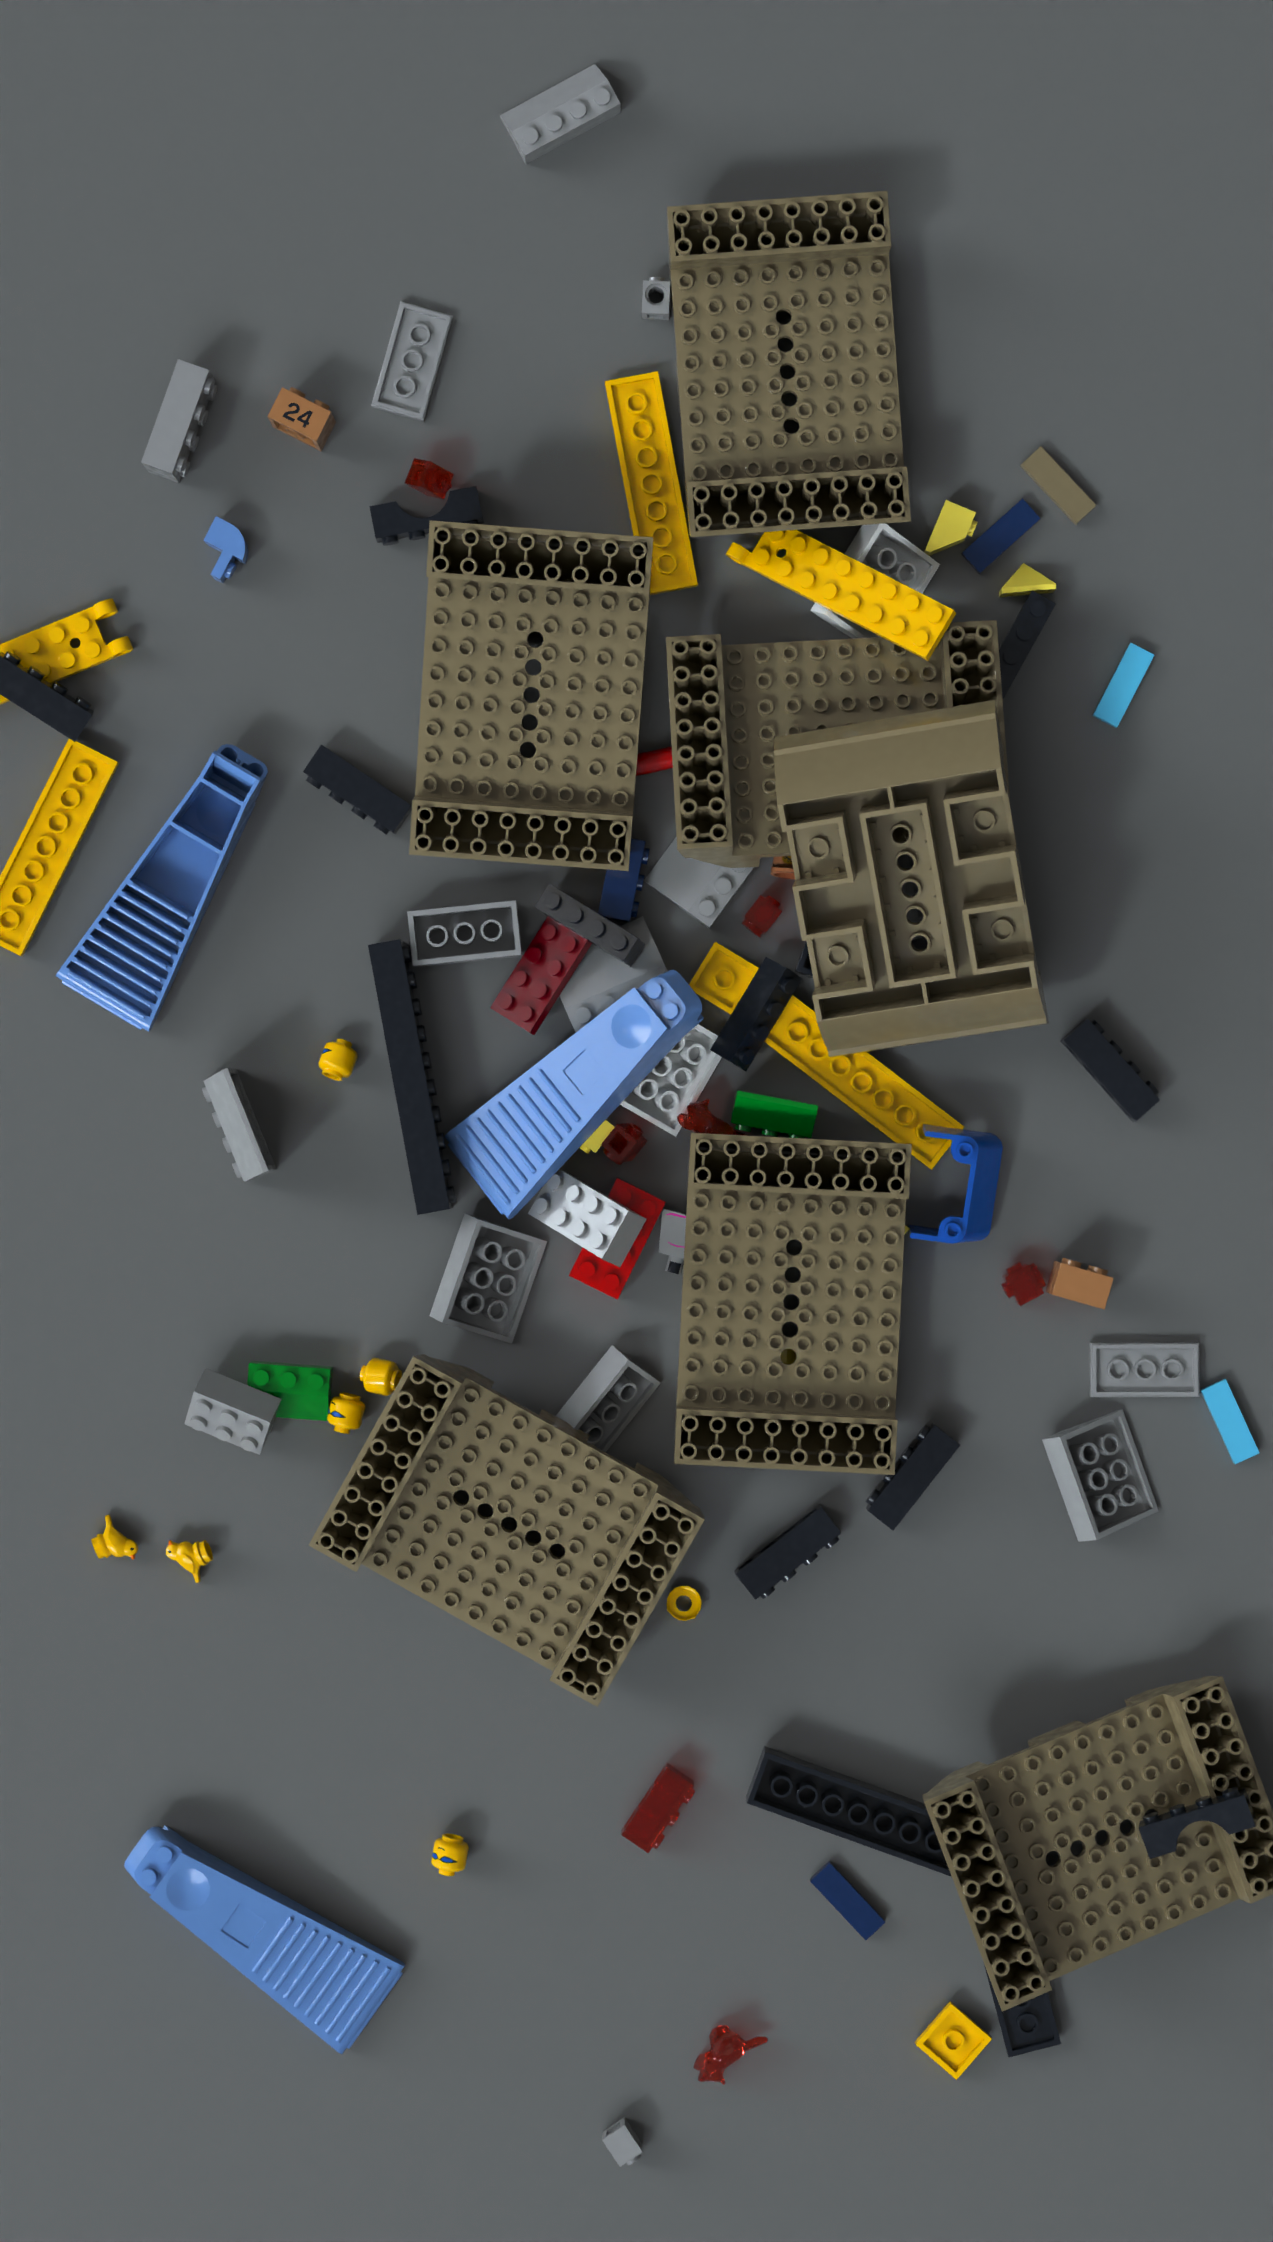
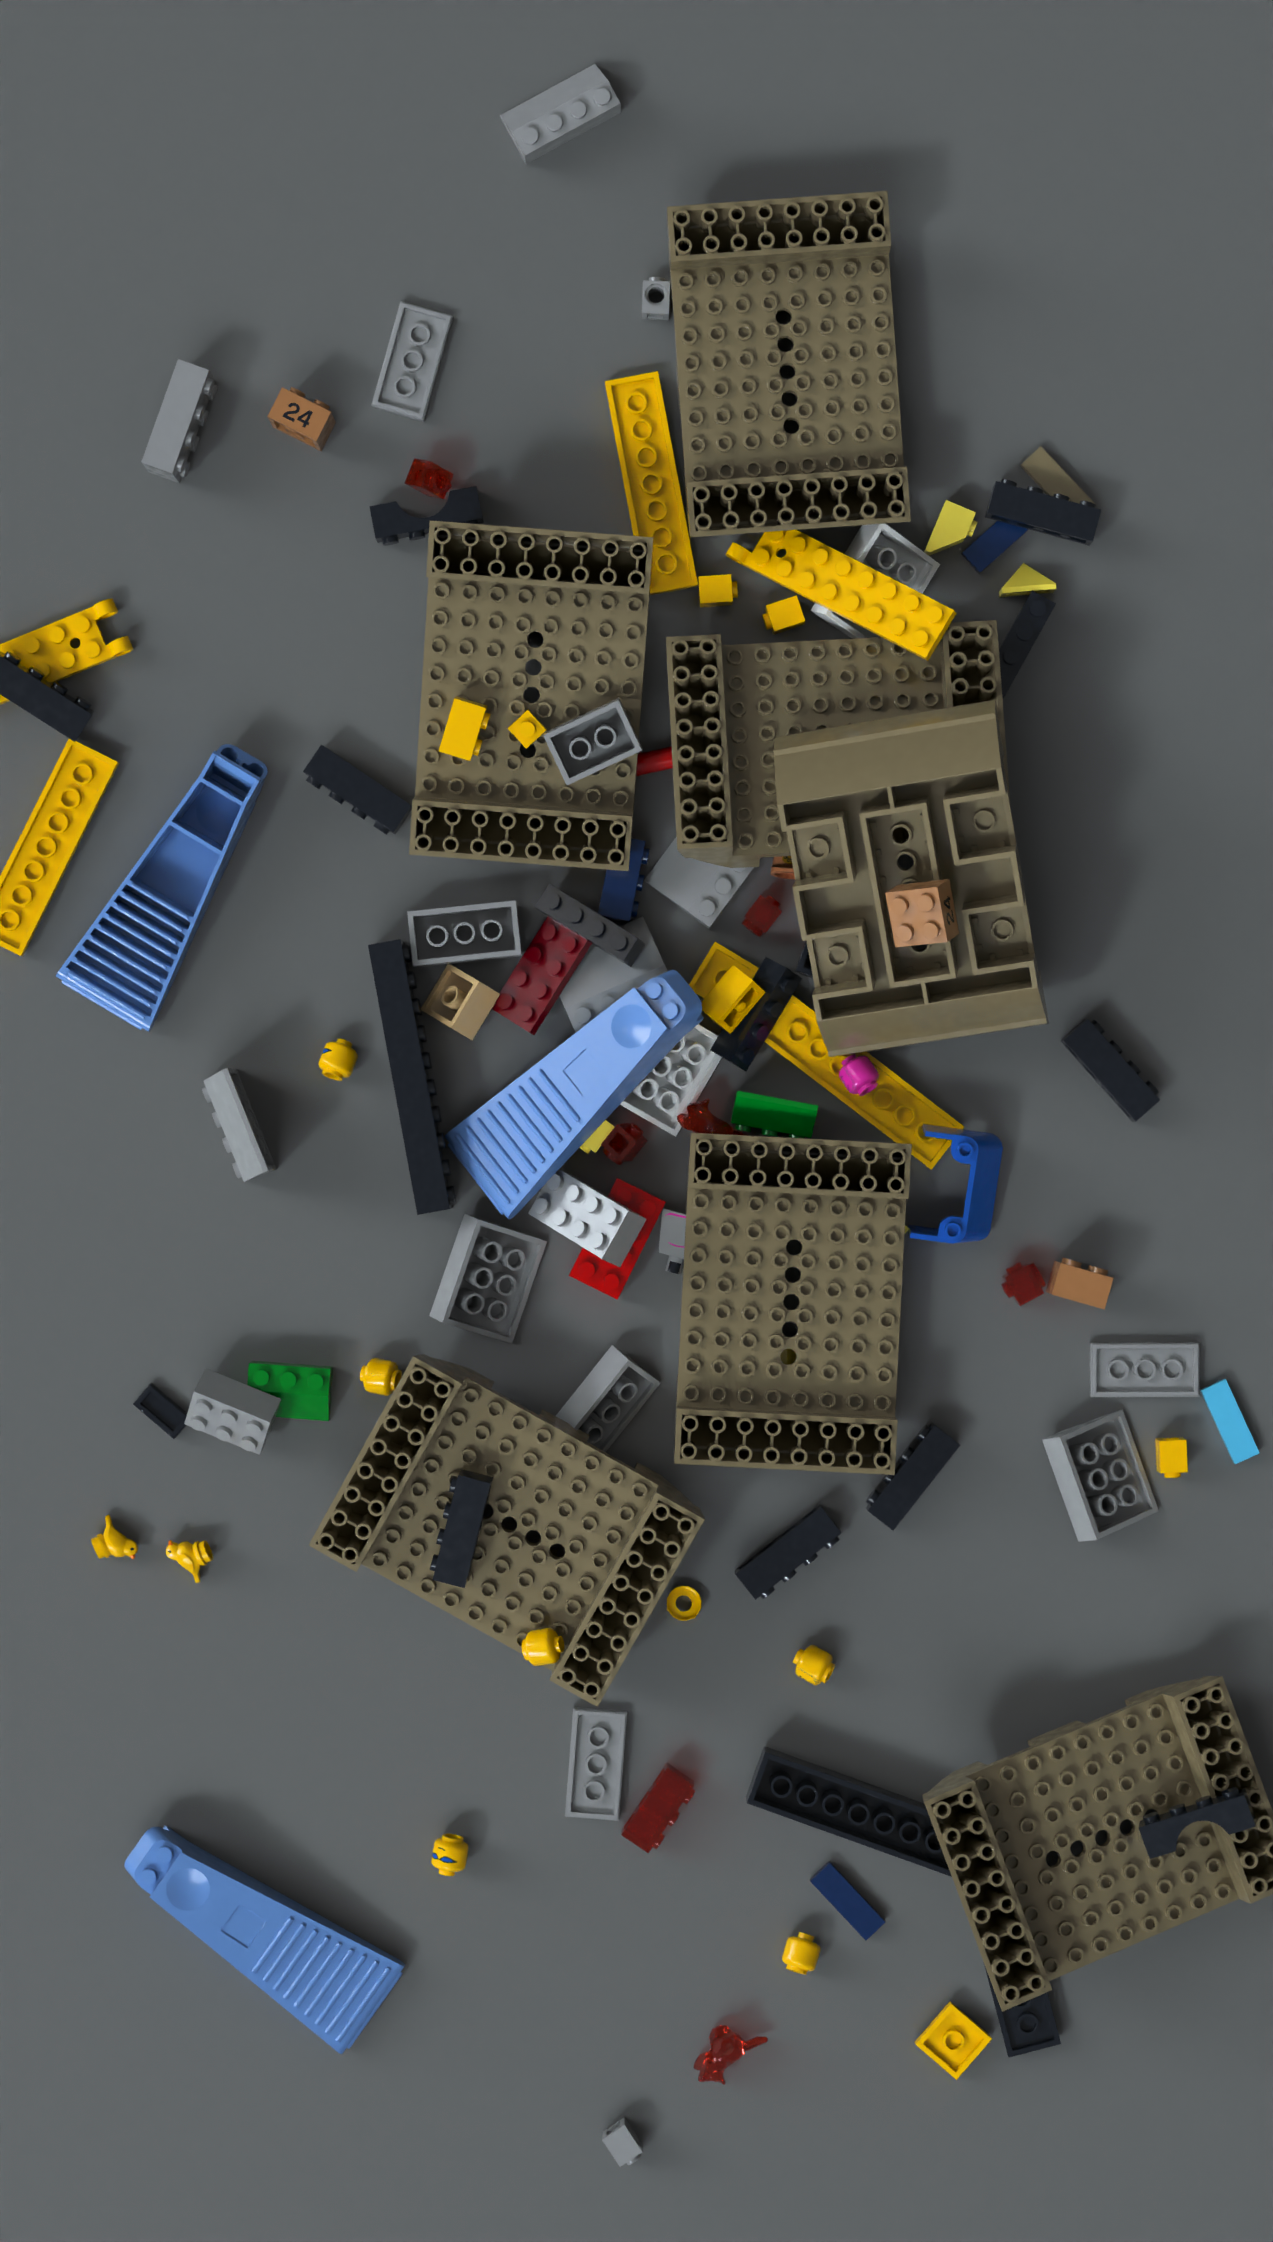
medium blue brick [204,516,248,583] -> none
yellow head [327,1392,365,1434] -> none
medium azure tile [1092,643,1154,728] -> none
none -> black tile [133,1383,187,1439]
none -> tan slope [421,964,500,1040]
none -> black brick [430,1469,493,1588]
none -> yellow brick [439,696,491,761]
none -> yellow plate [508,709,547,749]
none -> yellow head [522,1628,565,1666]
none -> light grey brick [543,698,643,785]
none -> light grey tile [565,1707,627,1821]
none -> yellow brick [698,574,738,607]
none -> yellow brick [701,965,766,1034]
none -> yellow brick [762,595,805,635]
none -> yellow head [782,1932,821,1975]
none -> yellow head [793,1645,835,1686]
none -> dark pink head [839,1054,879,1096]
none -> medium nougat brick [885,879,959,947]
none -> black brick [985,479,1101,546]
none -> yellow brick [1155,1437,1188,1478]

